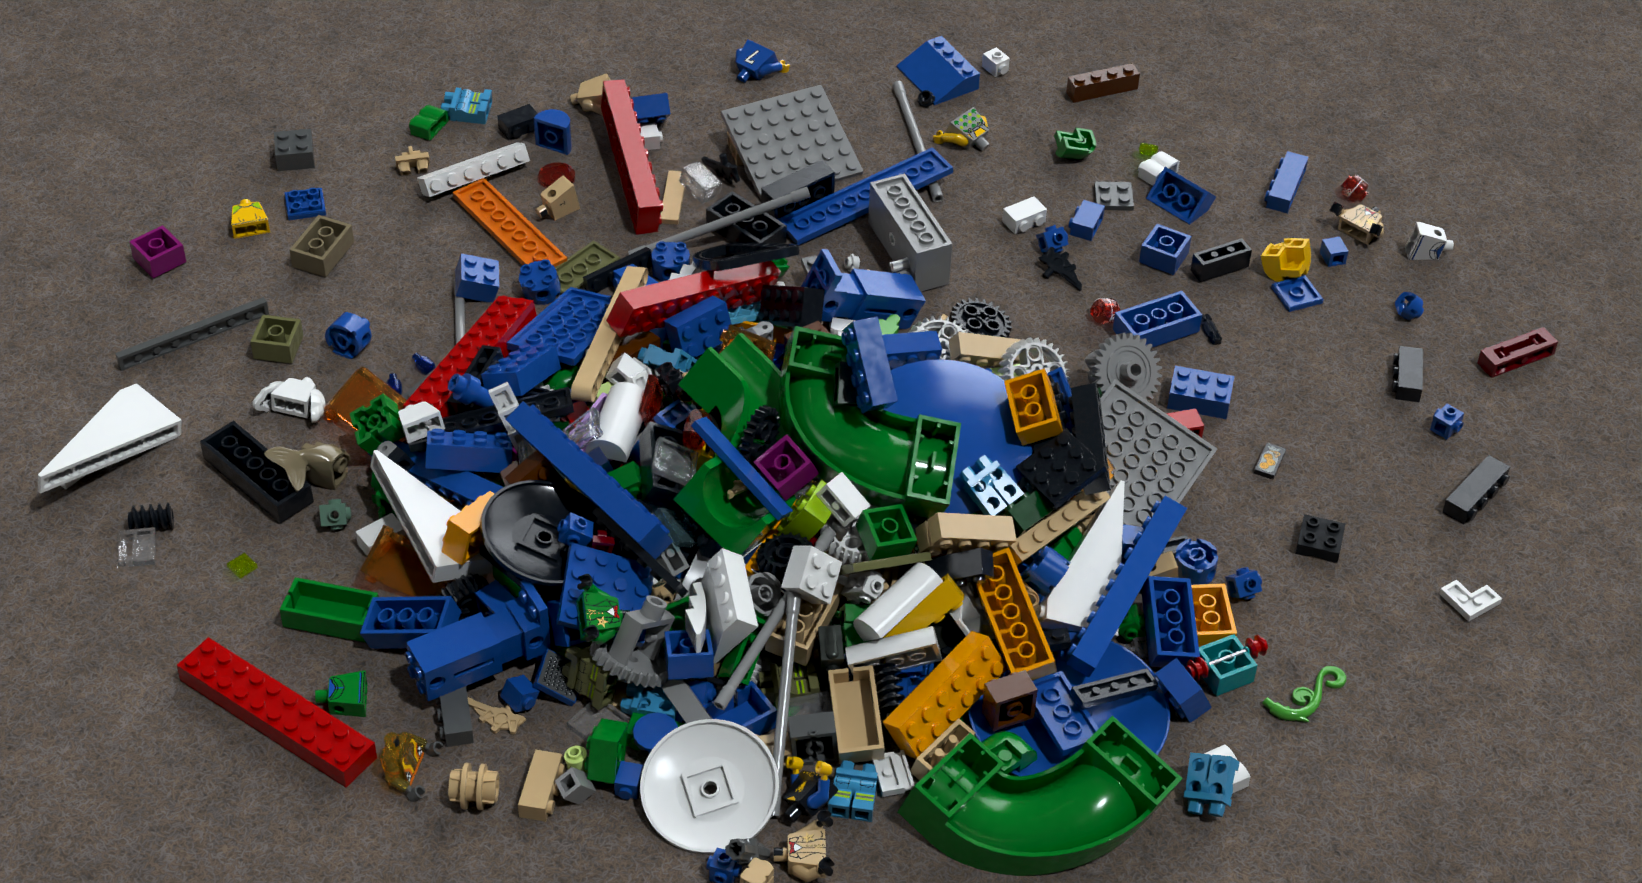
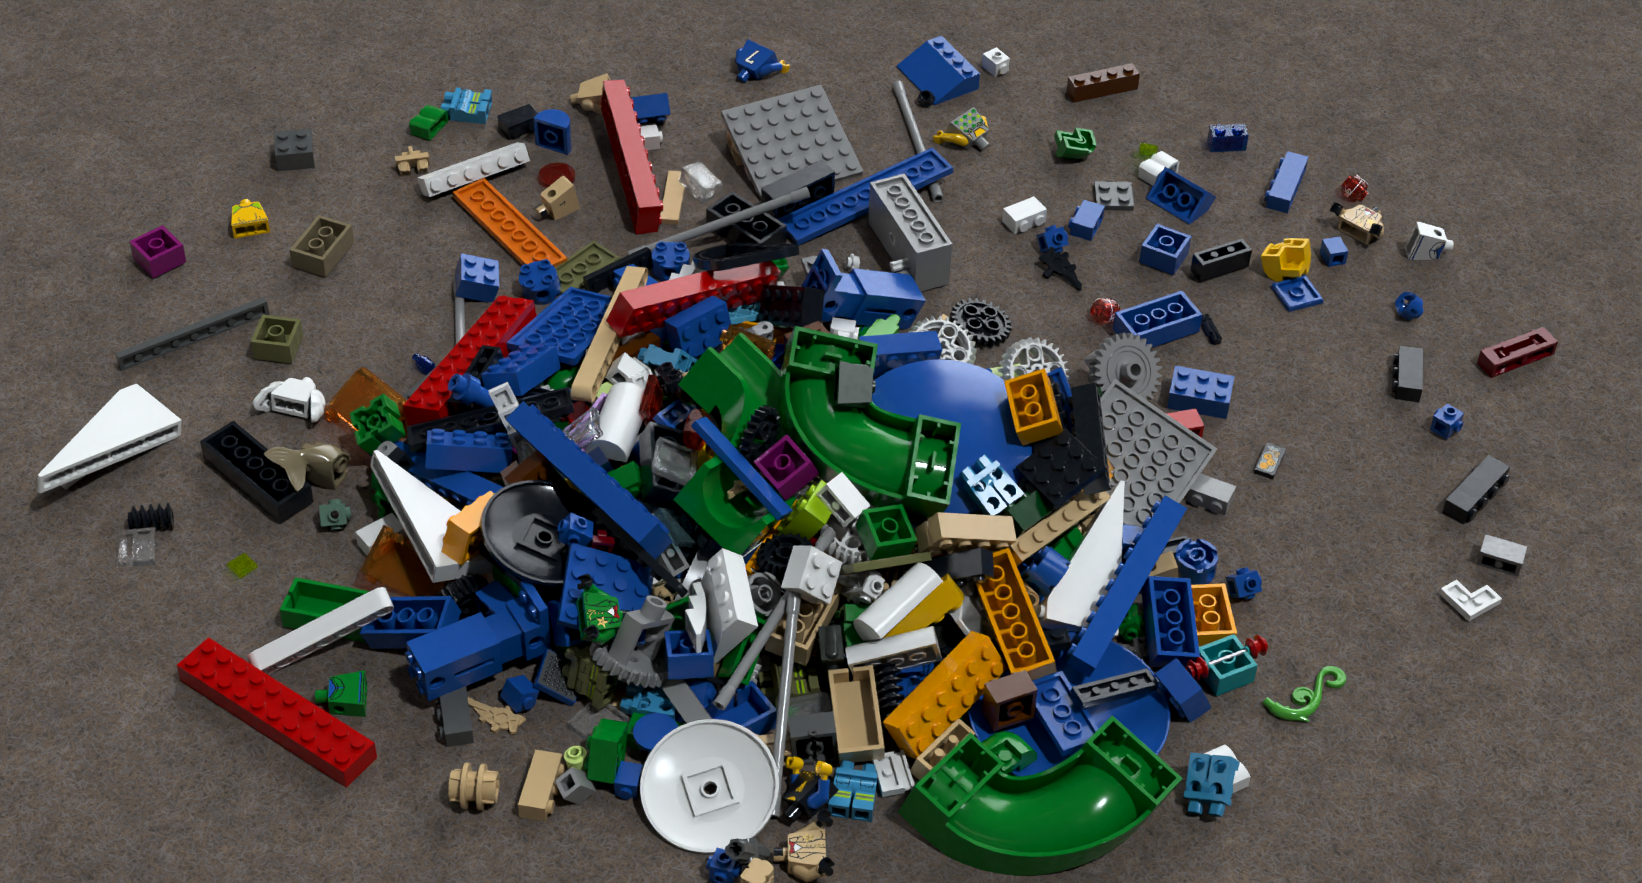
blue tile [284,188,326,220] -> none
blue brick [325,312,372,359] -> none
clear yellow torso [380,732,443,802] -> none
clear blue cylinder [386,373,402,399] -> none
white torso [398,401,445,443] -> none
black piece [701,153,740,184] -> none
blue brick [841,316,898,414] -> none
tan brick [949,332,1029,367] -> none
black brick [1295,514,1346,563] -> none
none -> white beam [248,587,394,674]
none -> light grey brick [1186,473,1236,515]
none -> clear blue brick [1207,123,1249,152]
none -> brick [1476,535,1527,577]

